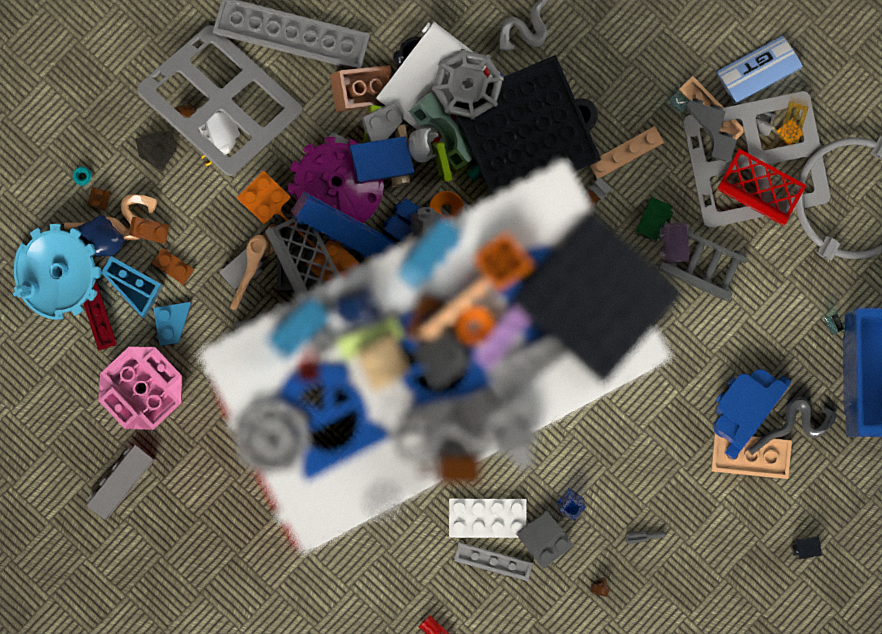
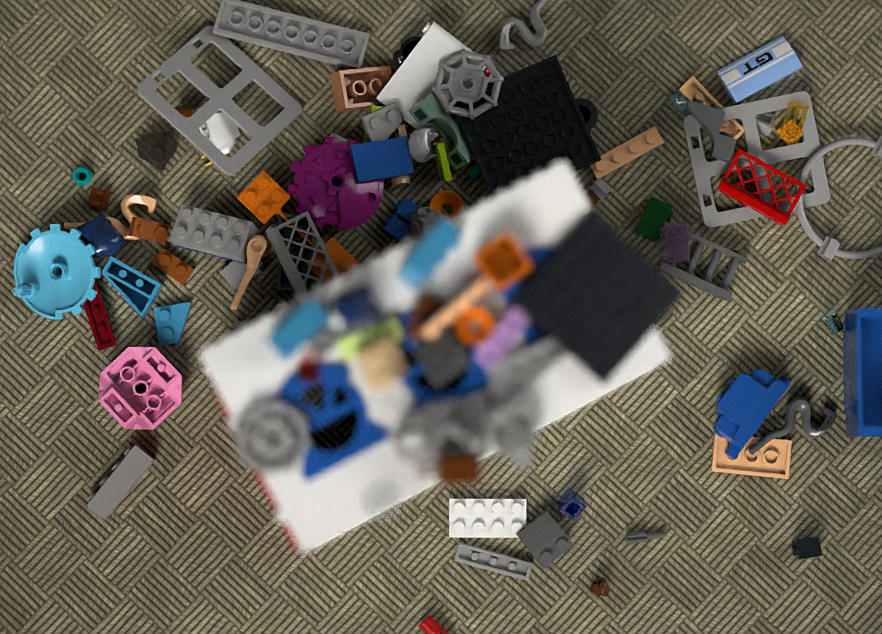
blue brick [291,192,400,259] -> none
none -> light grey brick [169,204,258,264]

